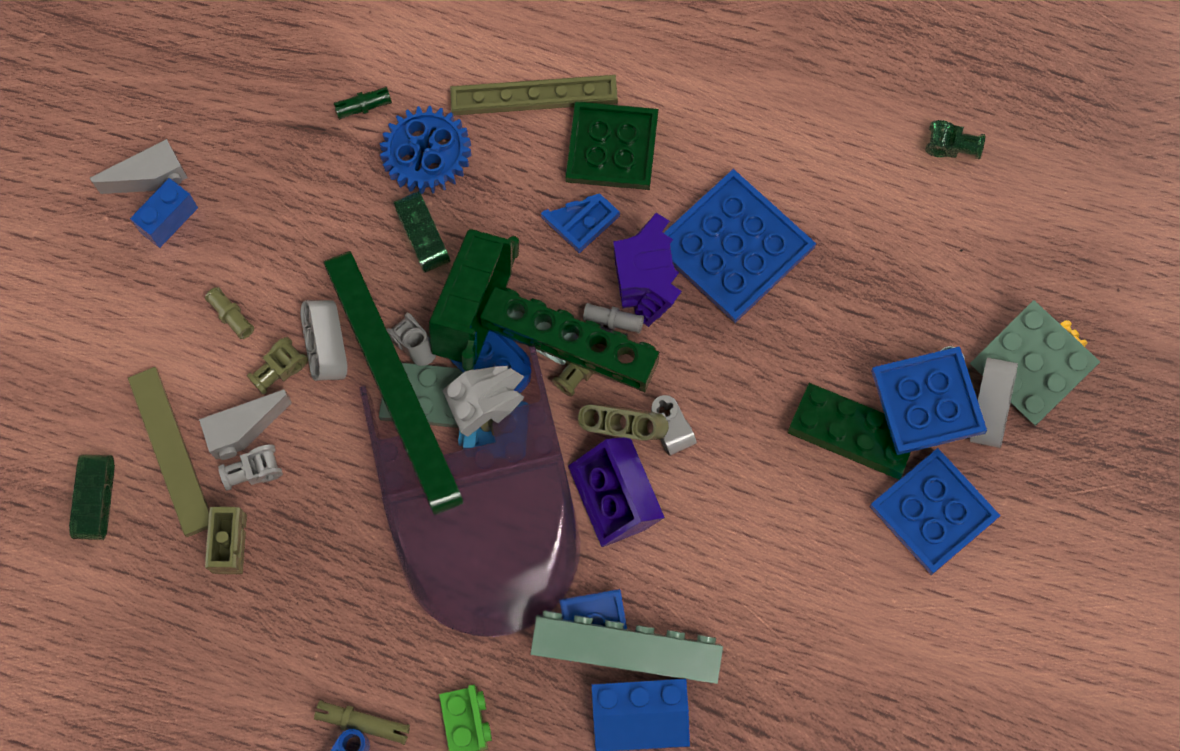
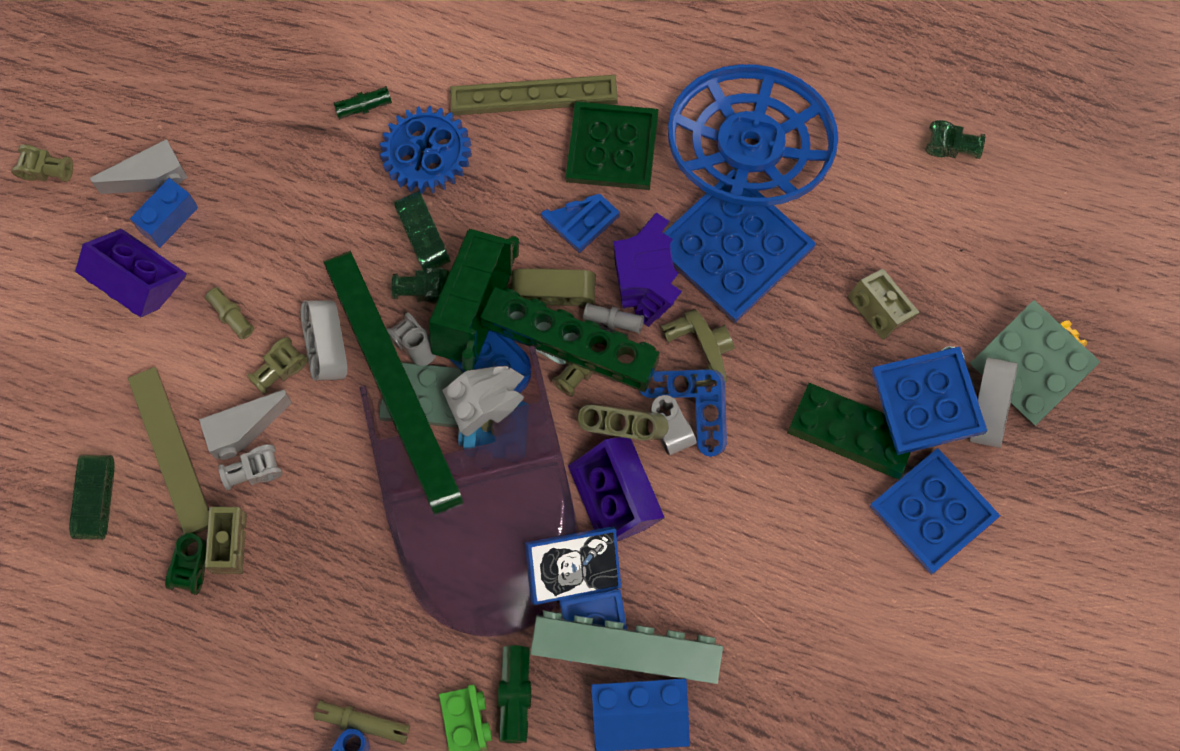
none -> olive connector [11,144,73,182]
none -> dark purple slope [75,229,187,318]
none -> dark green piece [165,533,207,595]
none -> clear green connector [392,268,450,304]
none -> dark green piece [498,645,531,744]
none -> olive beam [511,268,596,306]
none -> tile [525,527,621,605]
none -> blue beam [640,370,727,457]
none -> olive connector [661,309,735,392]
none -> blue dish [668,64,838,206]
none -> olive bracket [848,269,920,340]

